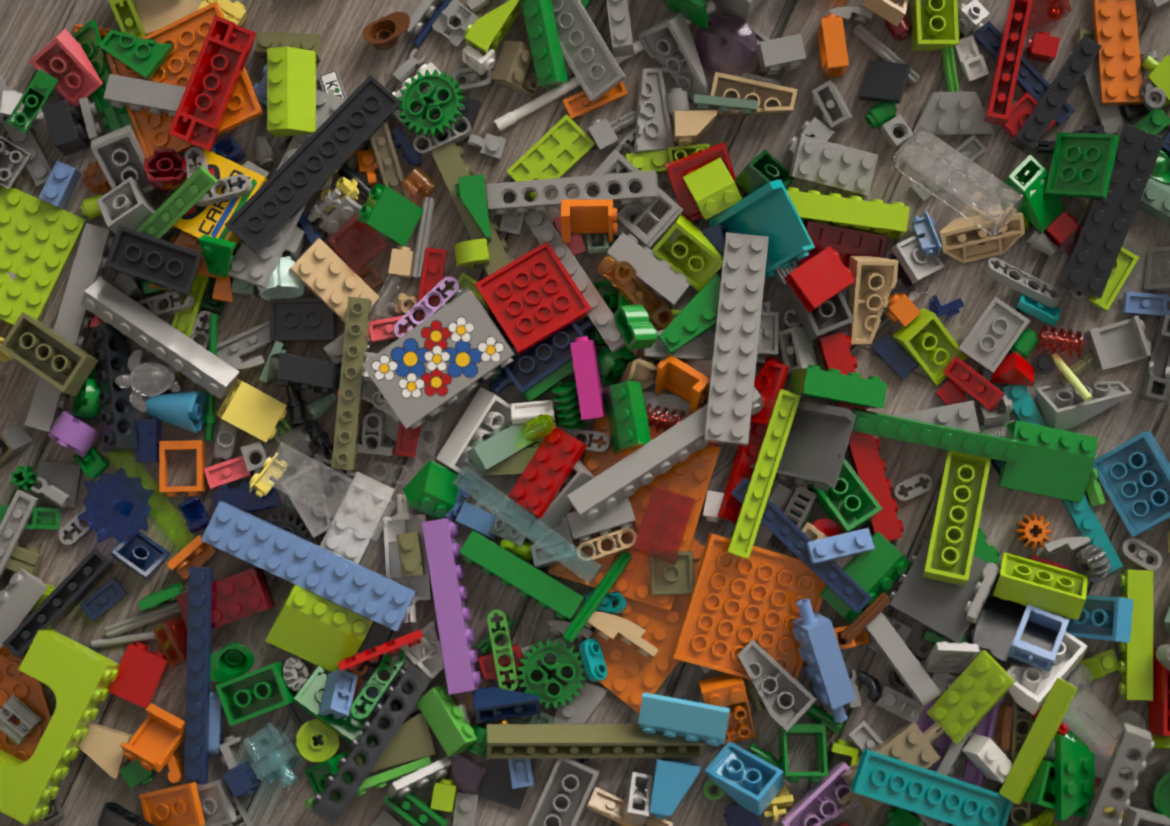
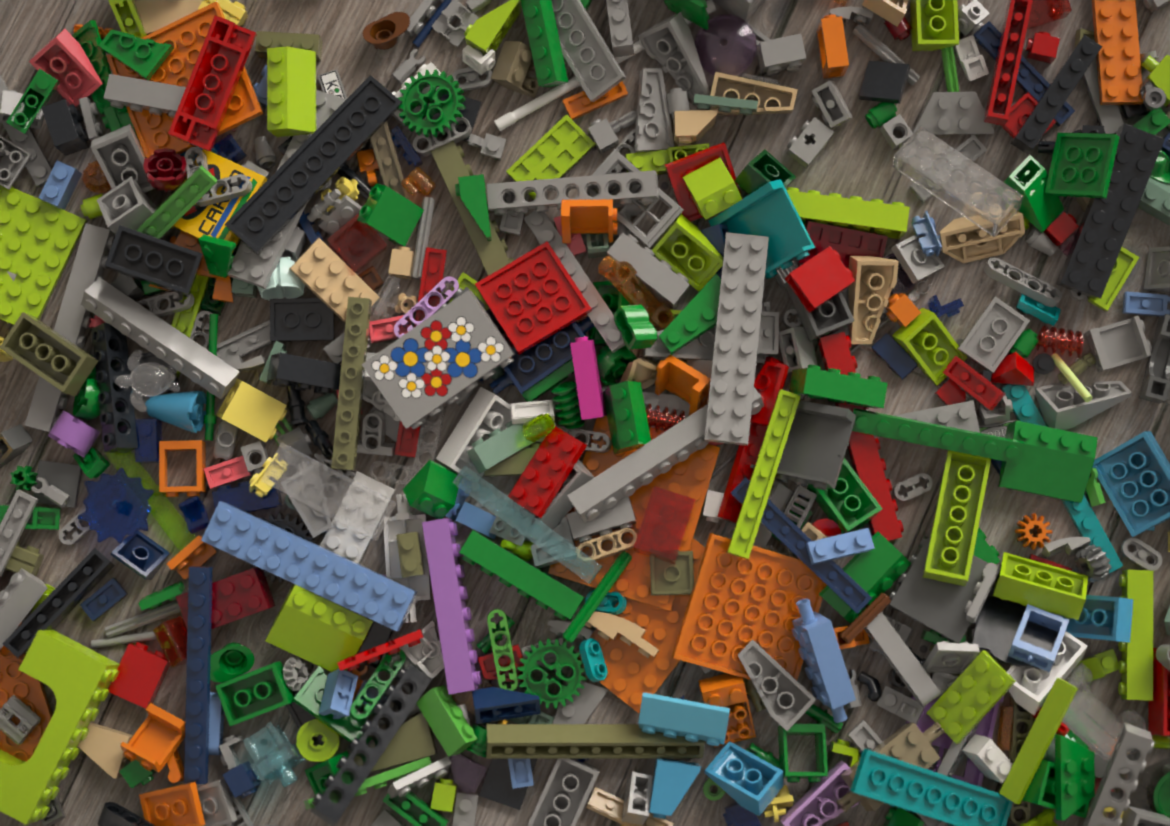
lime brick [454,238,490,269] -> none
light grey plate [789,135,878,196] -> none

